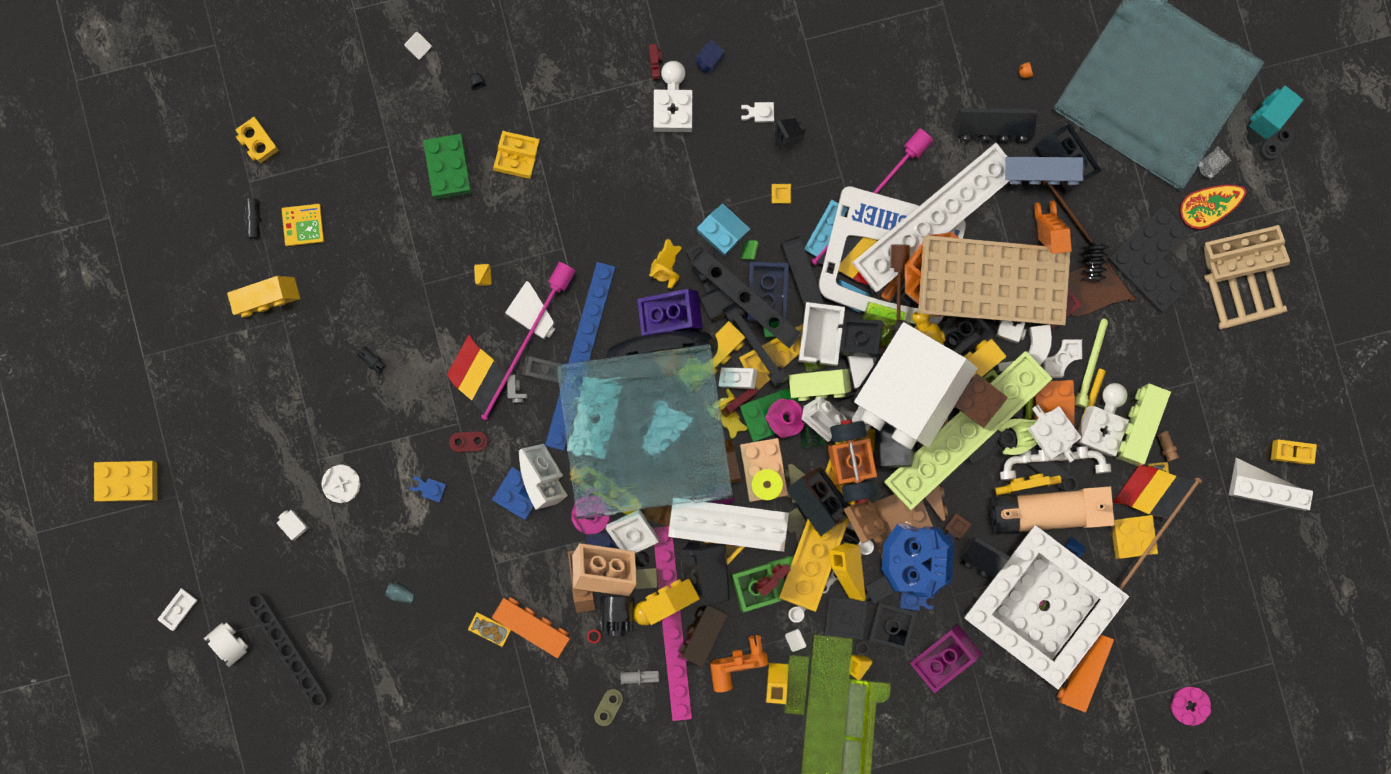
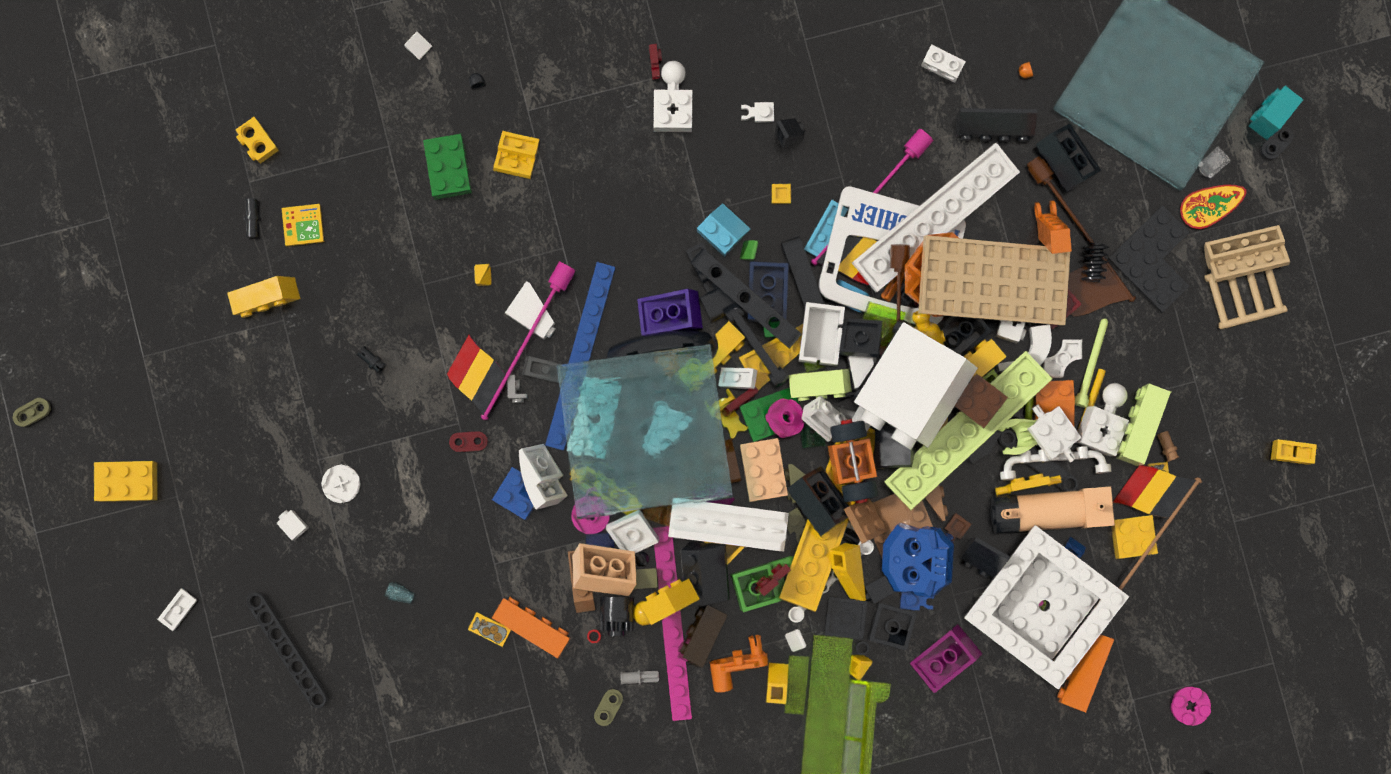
white brick [204,622,248,667] -> none
blue plate [409,476,446,503] -> none
yellow hair [649,239,682,289] -> none
clear blue brick [696,40,725,73] -> none
neon yellow piece [751,469,783,500] -> none
sand blue brick [1005,157,1085,185] -> none
white wedge [1229,458,1313,511] -> none
none -> olive plate [13,398,51,427]
none -> white brick [921,44,966,83]

